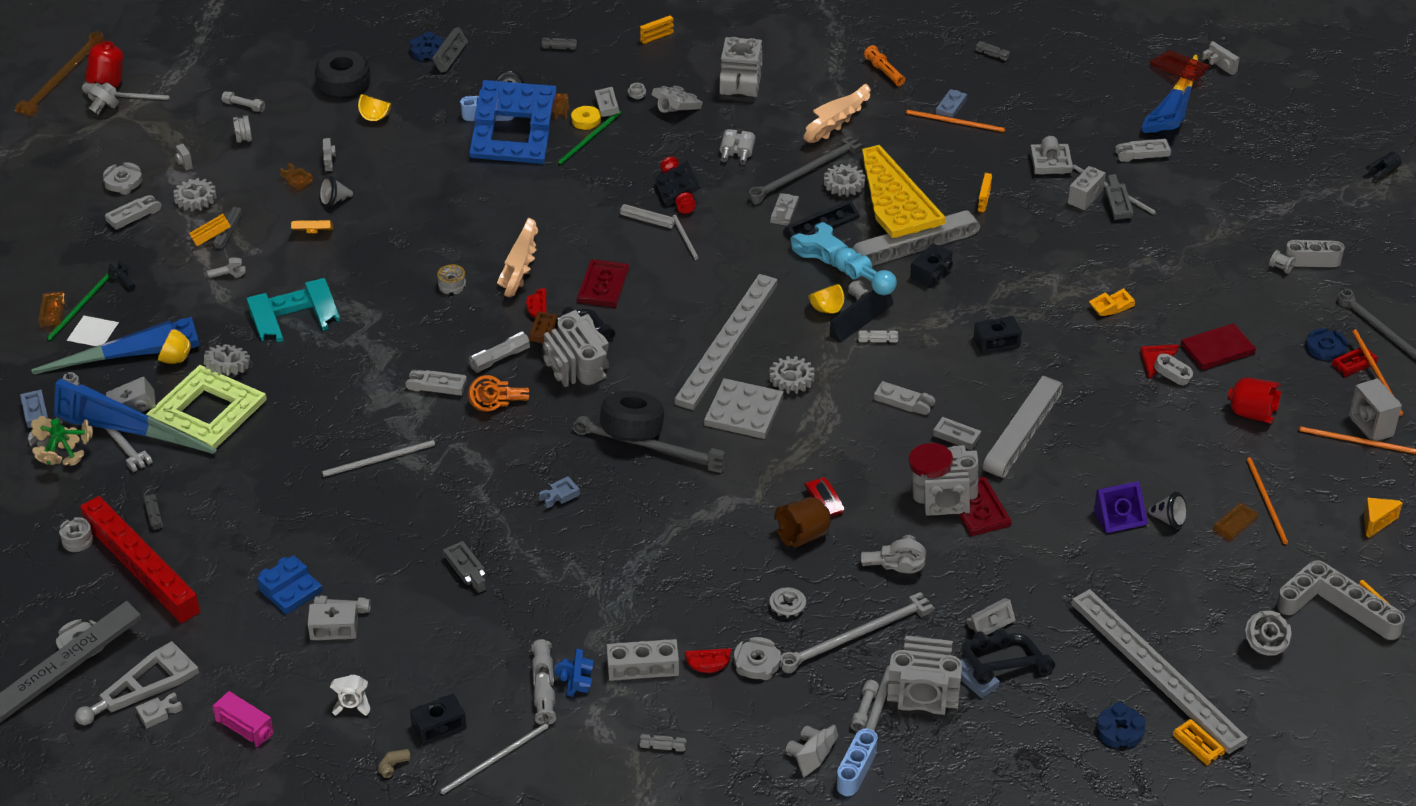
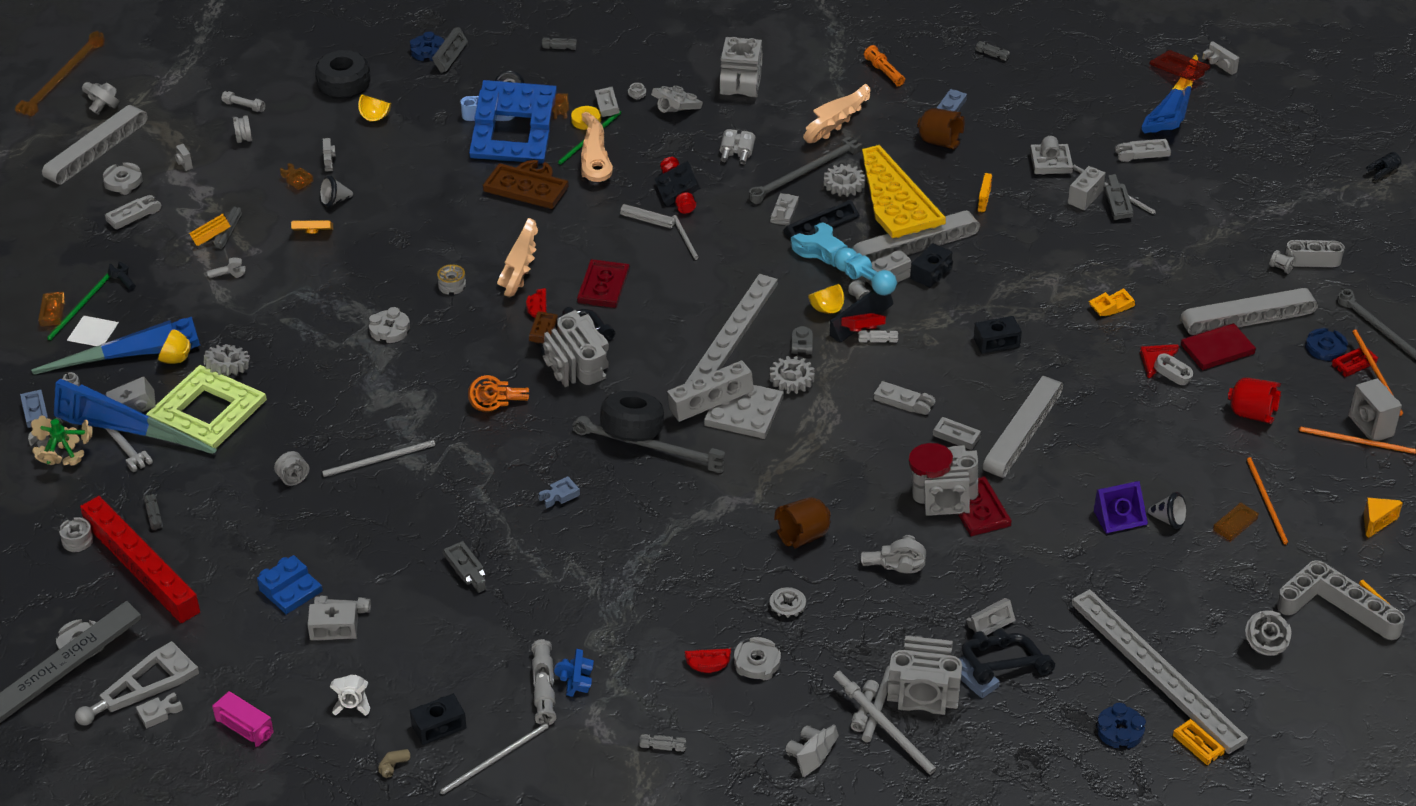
red cylinder [85,41,124,87] -> none
light grey axle [114,92,170,100] -> none
light grey gear [174,178,217,211] -> none
teal wedge [246,278,340,342] -> none
light grey hinge [405,370,467,396] -> none
light grey axle [469,331,530,373] -> none
light grey brick [607,639,679,681] -> none
light orange tile [640,15,674,44] -> none
light grey hinge [780,592,935,673] -> none
red slope [804,477,844,517] -> none
light blue beam [837,728,878,796] -> none
orange axle [905,110,1006,132] -> none
none -> light grey beam [42,105,147,184]
none -> light grey wheel [274,451,309,486]
none -> light grey plate [369,307,410,343]
none -> reddish brown plate [483,160,569,209]
none -> light nougat animal [581,112,613,182]
none -> light grey brick [667,360,754,422]
none -> dark grey plate [792,326,813,355]
none -> light grey bar [833,671,936,775]
none -> red plate [841,313,886,331]
none -> light grey brick [866,250,911,286]
none -> reddish brown cylinder [917,108,965,149]
none -> light grey beam [1180,288,1318,335]

